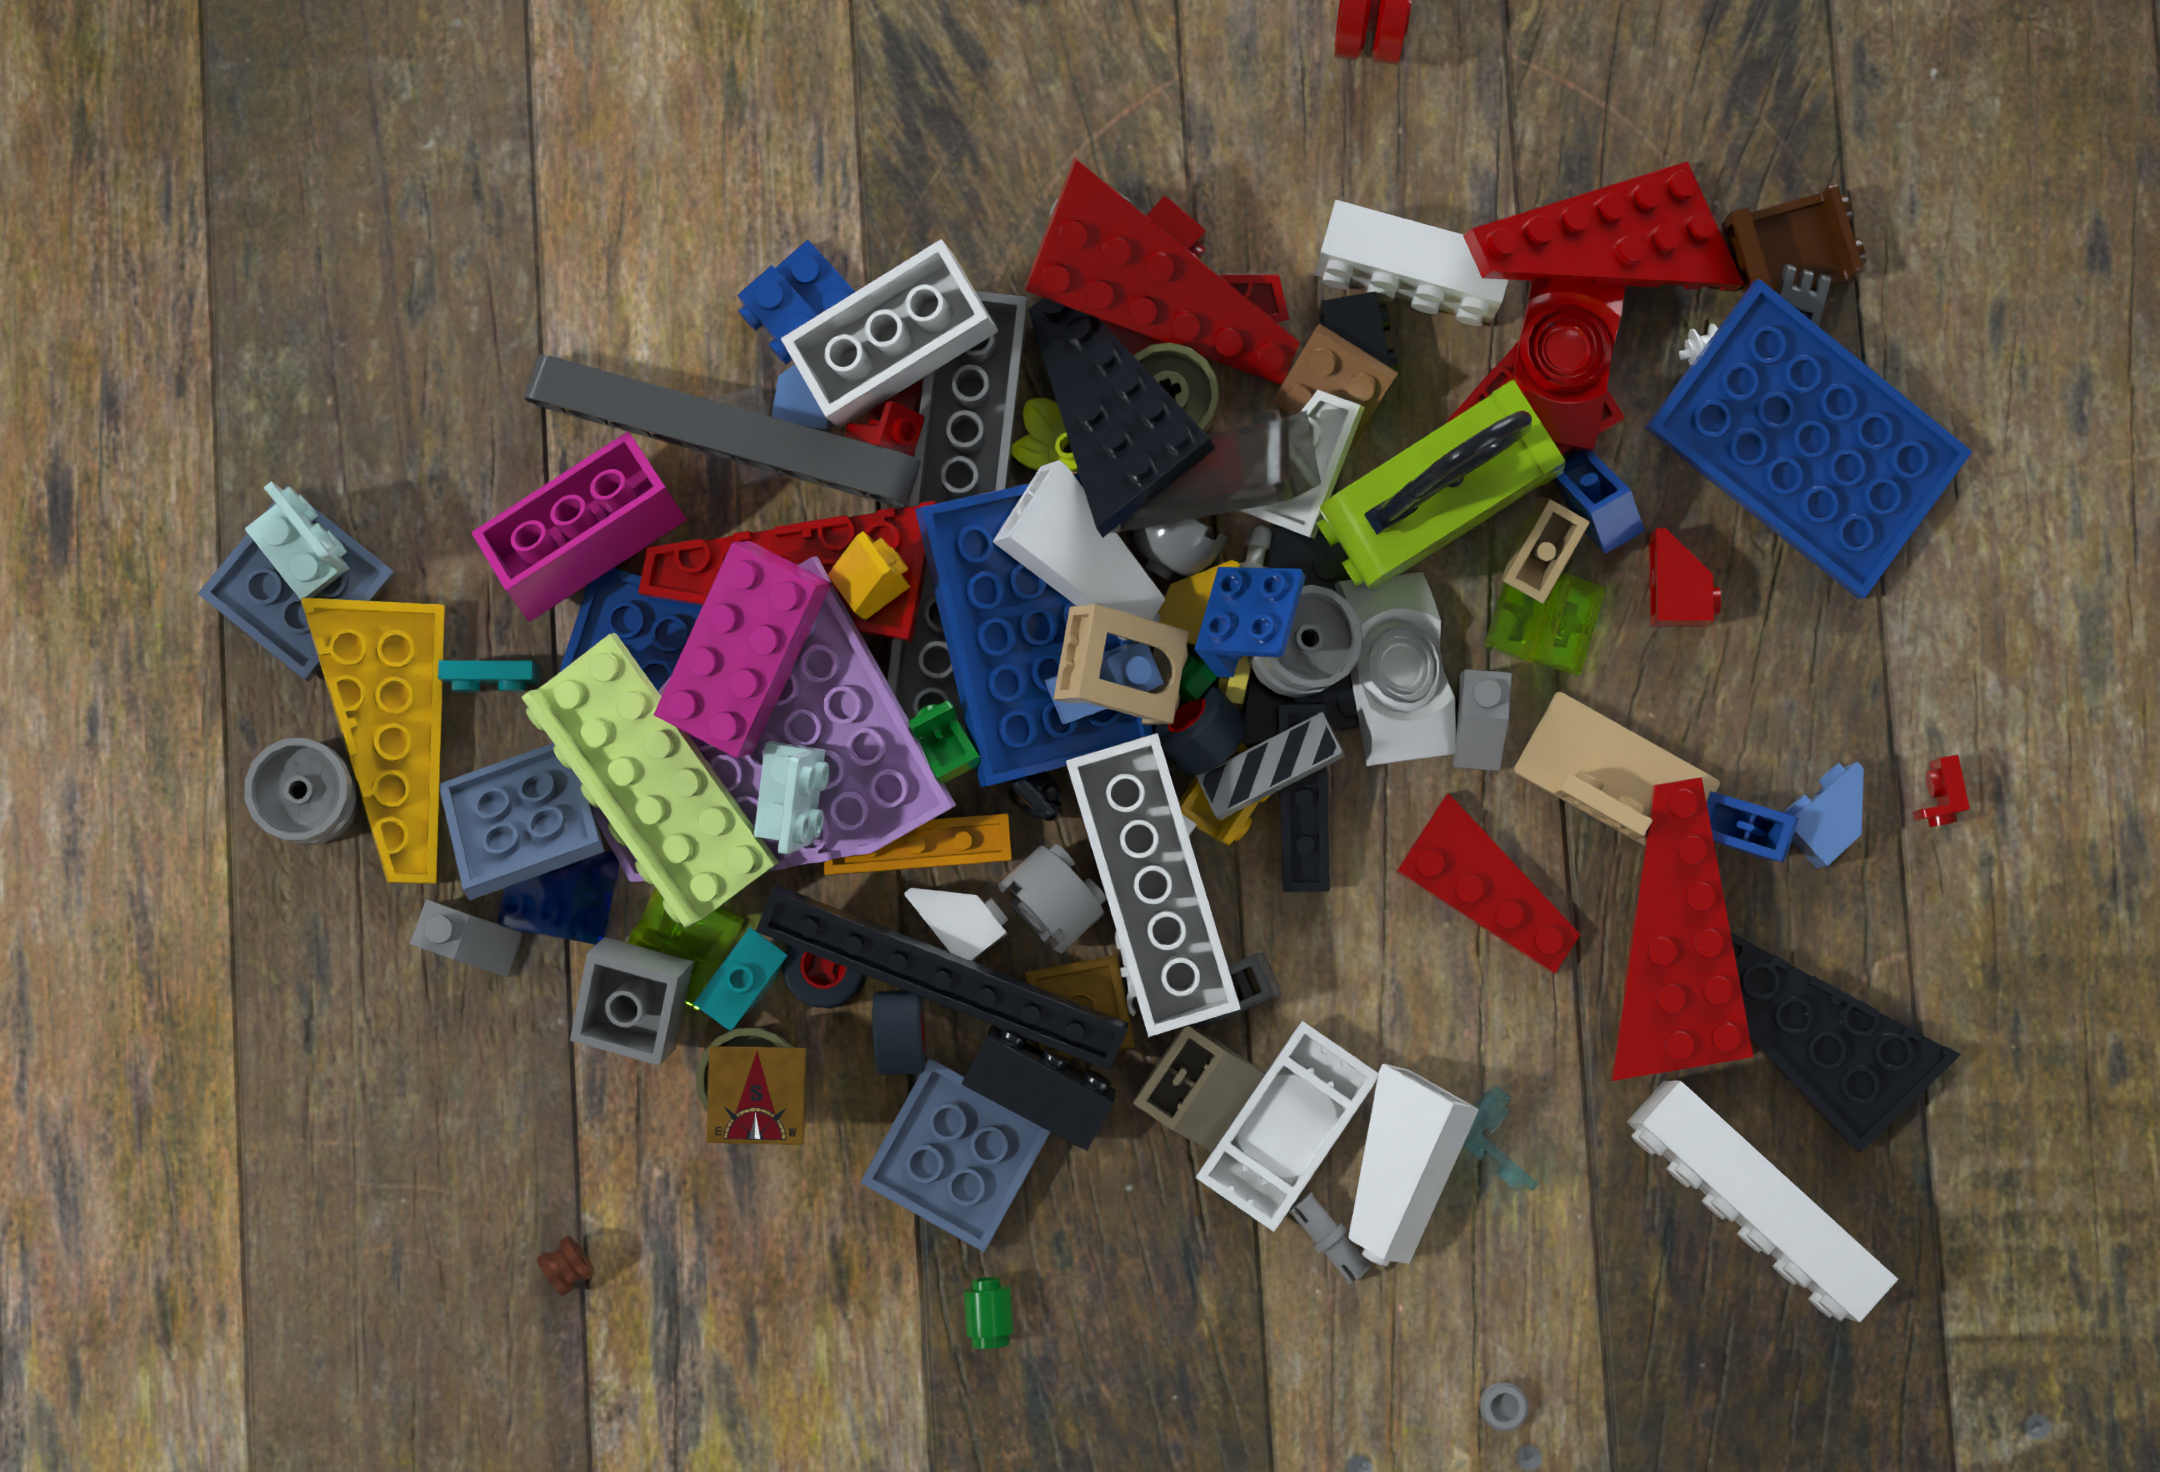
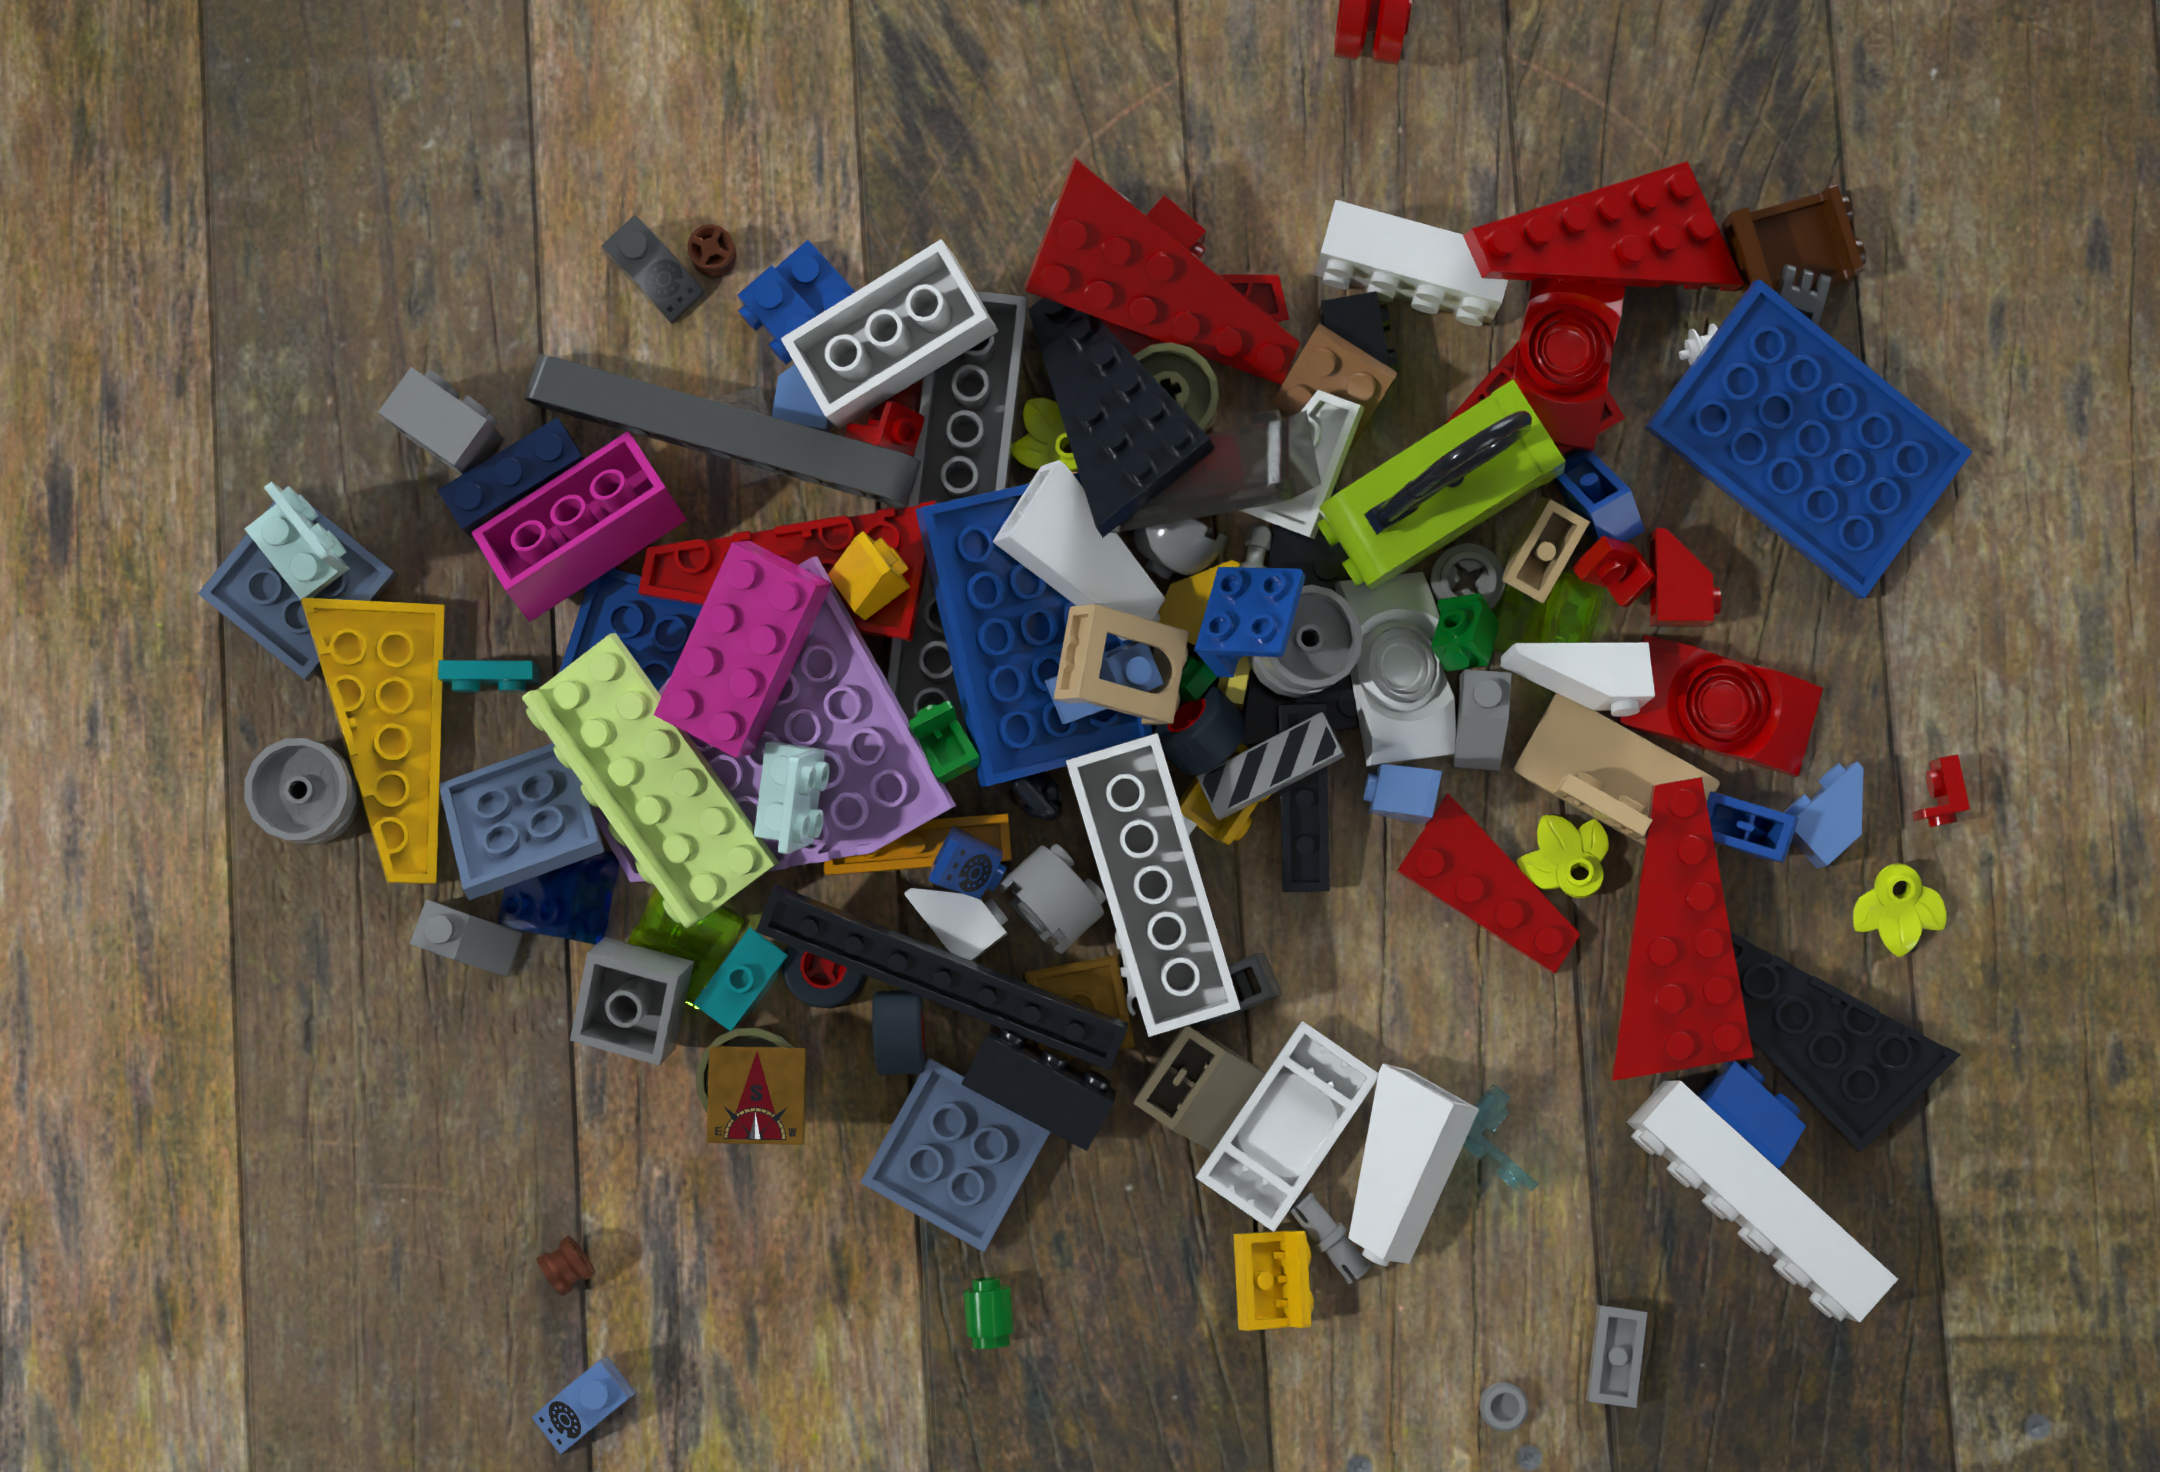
none -> light grey brick [378,367,504,475]
none -> dark blue arch [438,417,585,538]
none -> medium blue slope [531,1356,636,1455]
none -> dark grey slope [601,215,705,324]
none -> copper wheel [687,224,737,278]
none -> blue slope [928,825,1006,899]
none -> yellow bracket [1233,1230,1314,1331]
none -> medium blue slope [1363,764,1442,825]
none -> light grey gear [1430,543,1505,609]
none -> green brick [1431,593,1500,671]
none -> white slope [1500,643,1655,717]
none -> neon yellow plate [1517,815,1609,898]
none -> red bracket [1572,535,1656,608]
none -> light grey plate [1586,1305,1648,1408]
none -> red slope [1618,635,1823,777]
none -> blue slope [1696,1060,1806,1169]
none -> neon yellow plate [1853,863,1947,957]

